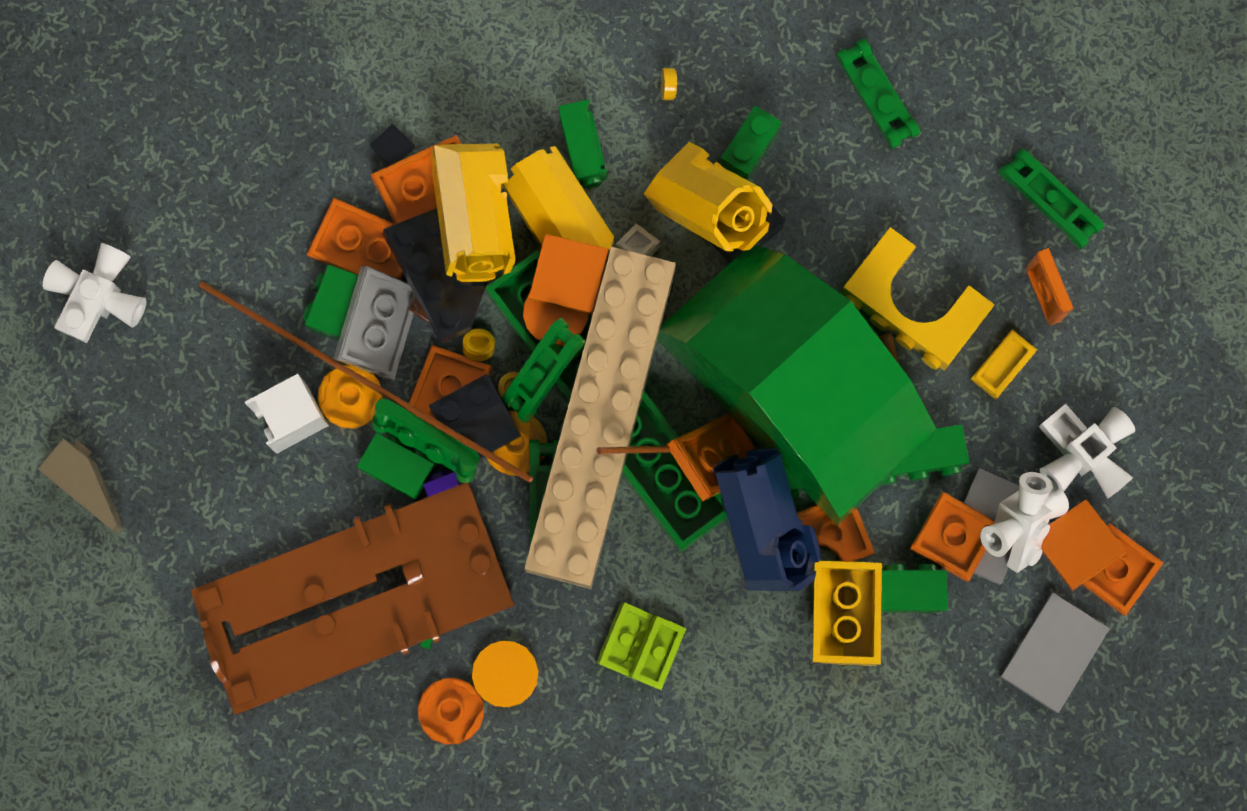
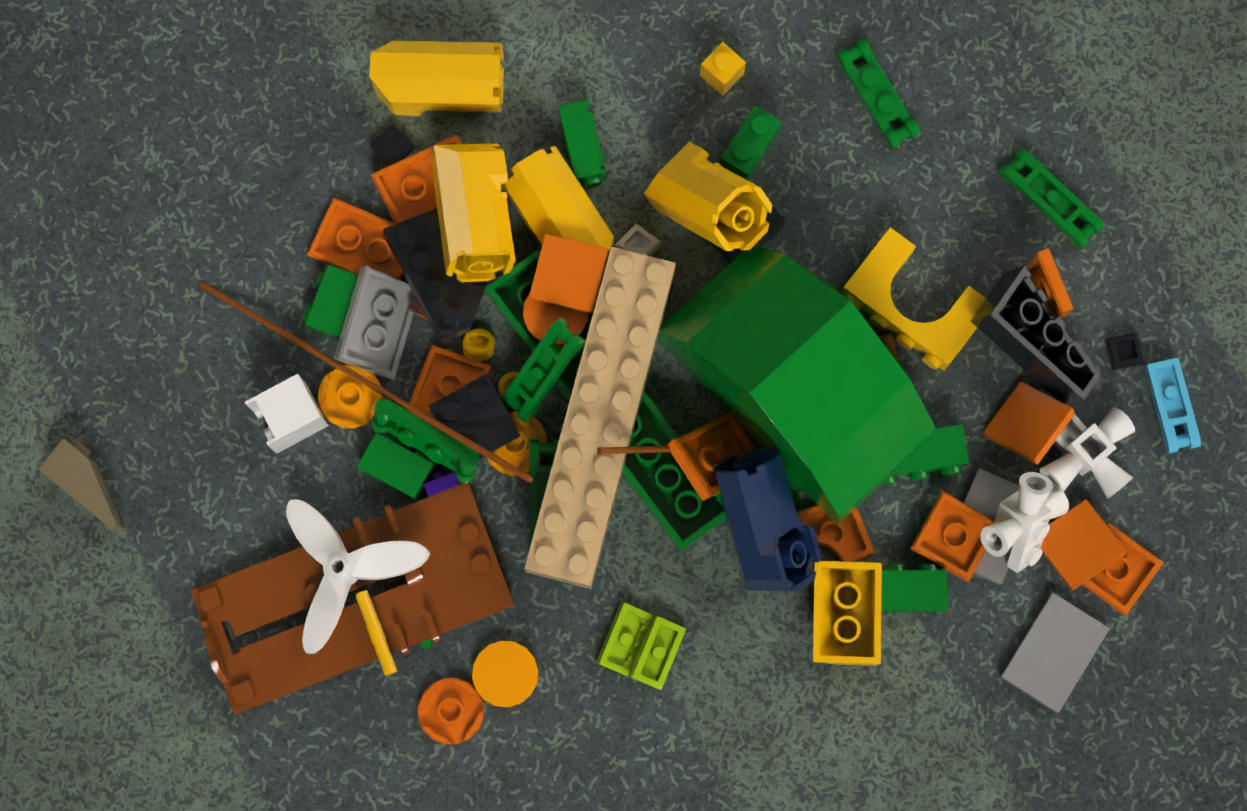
white brick [43,243,146,343] -> none
yellow tile [661,68,677,100] -> none
yellow tile [971,329,1037,400] -> none
none -> white piece [286,499,430,654]
none -> yellow piece [355,590,398,676]
none -> yellow brick [369,41,504,116]
none -> yellow brick [700,41,746,96]
none -> black wedge [971,265,1101,404]
none -> orange tile [983,382,1075,465]
none -> black tile [1105,332,1145,371]
none -> medium azure plate [1144,358,1201,454]

